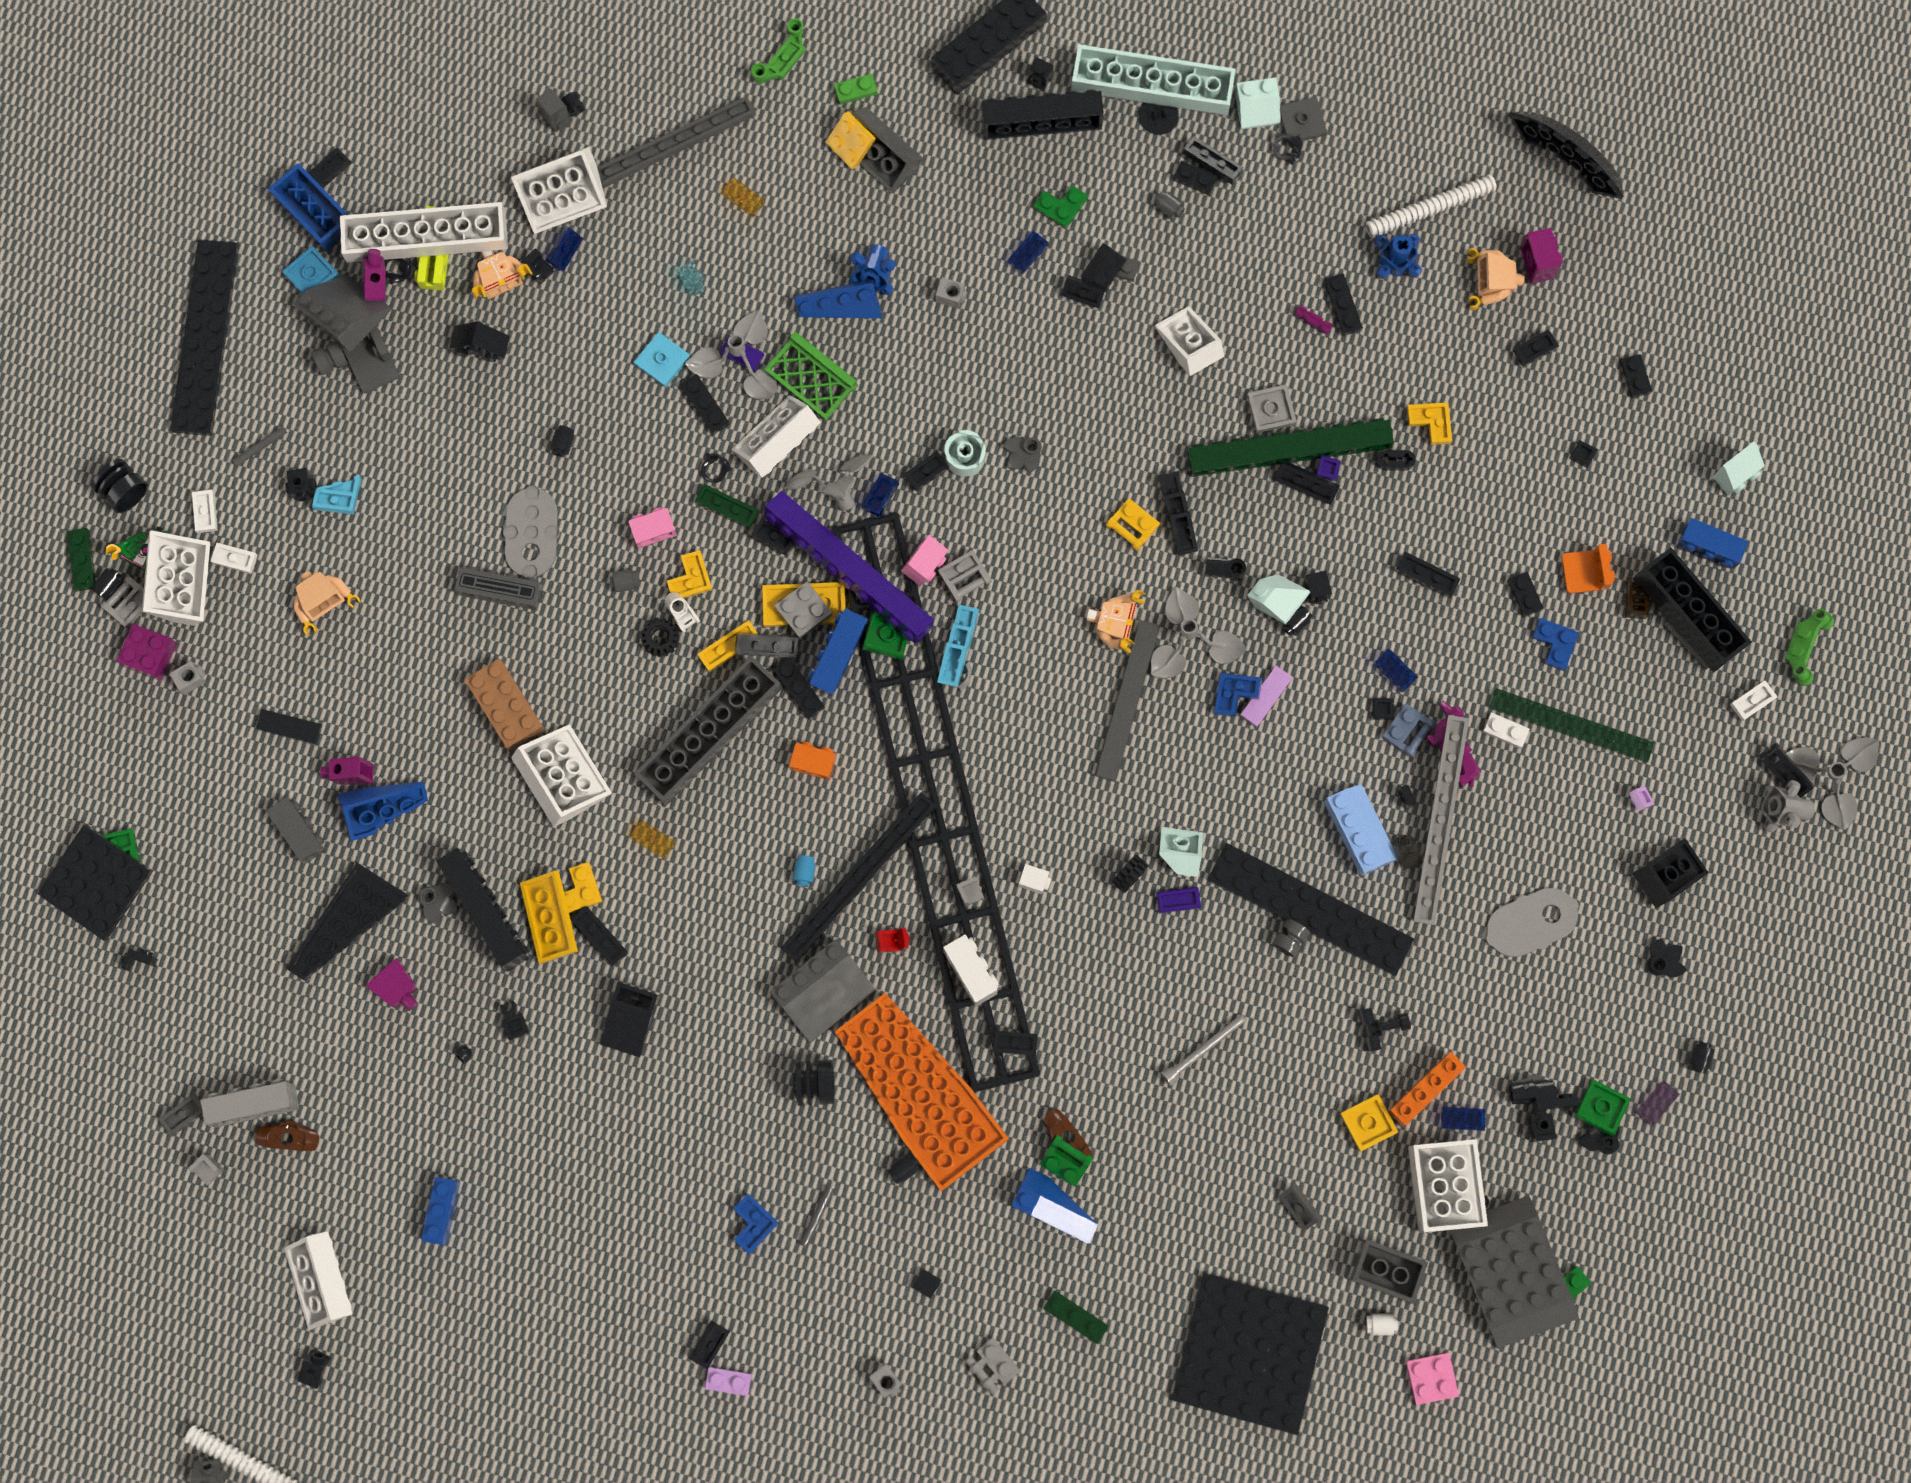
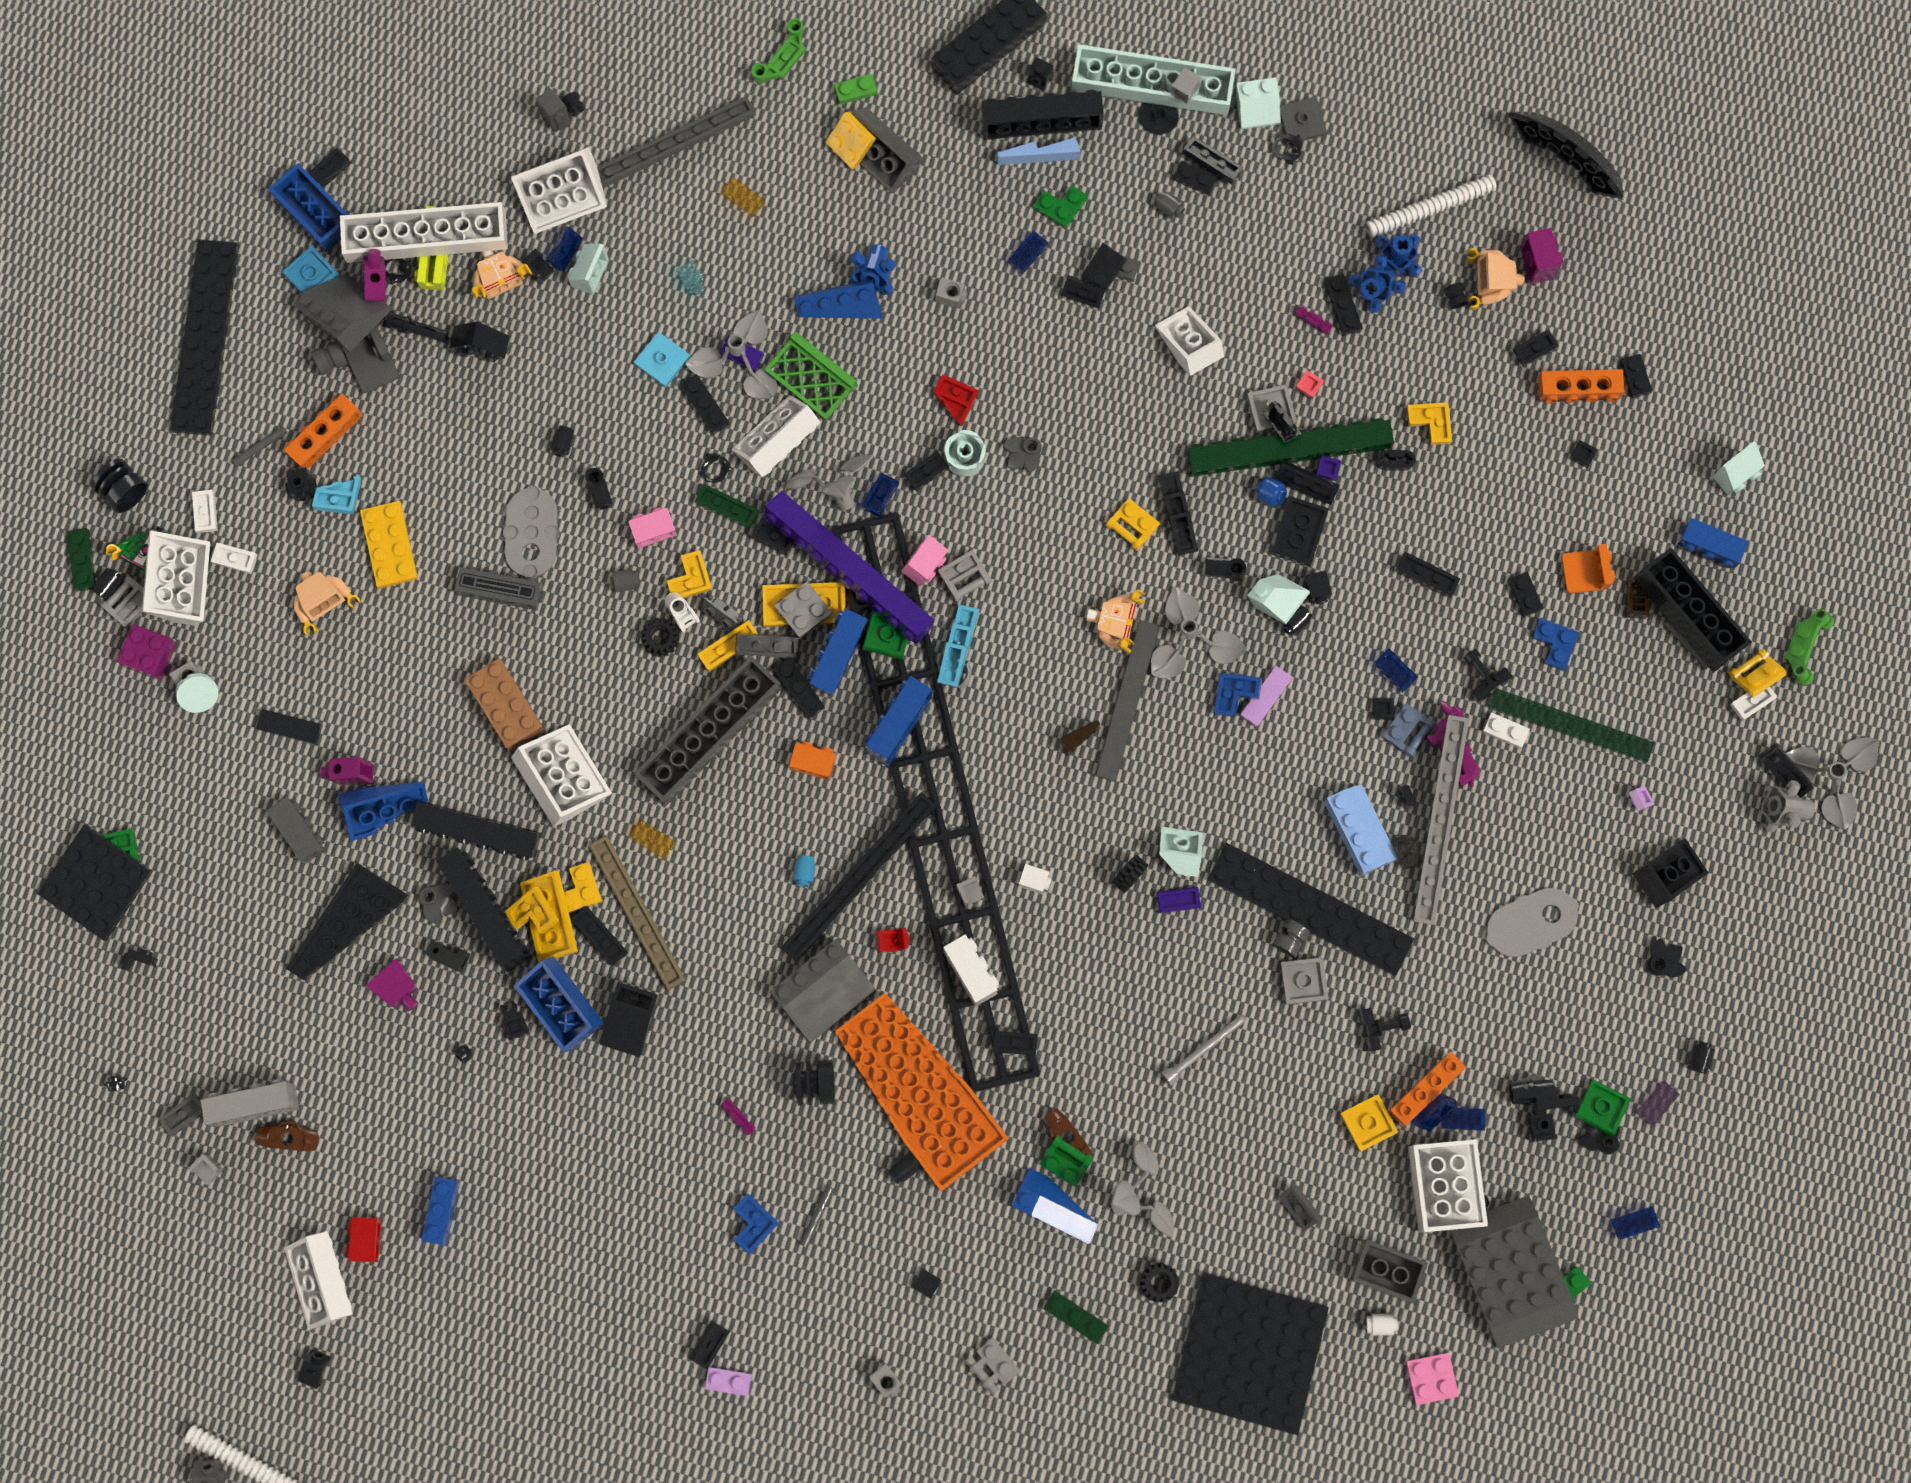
none -> black plate [103,1075,127,1092]
none -> light aqua tile [176,673,218,713]
none -> orange brick [284,394,363,469]
none -> red brick [346,1218,381,1262]
none -> yellow plate [360,501,418,589]
none -> black pin [386,310,449,343]
none -> black brick [411,801,541,860]
none -> pearl dark grey leg [427,942,471,973]
none -> yellow plate [504,887,559,933]
none -> blue brick [514,957,604,1053]
none -> light aqua slope [568,244,609,295]
none -> black piece [585,468,613,511]
none -> dark tan tile [589,835,687,991]
none -> dark grey hinge [701,595,744,632]
none -> magenta axle [721,1099,756,1135]
none -> blue brick [865,676,932,767]
none -> red wing [934,374,979,426]
none -> light blue slope [997,137,1080,165]
none -> dark brown slope [1061,720,1100,756]
none -> light grey plant [1111,1141,1174,1237]
none -> black tyre [1140,1263,1180,1303]
none -> light grey panel [1170,68,1202,104]
none -> blue head [1255,477,1287,507]
none -> black hinge [1263,401,1302,443]
none -> black plate [1271,496,1329,567]
none -> light grey plate [1280,958,1329,1005]
none -> coral plate [1295,370,1324,399]
none -> blue piece [1349,255,1407,313]
none -> clear blue plate [1412,1093,1458,1132]
none -> black wheel [1444,282,1469,309]
none -> black bar [1463,649,1514,703]
none -> orange brick [1538,369,1625,403]
none -> clear blue plate [1611,1206,1660,1240]
none -> yellow plate [1728,649,1786,698]

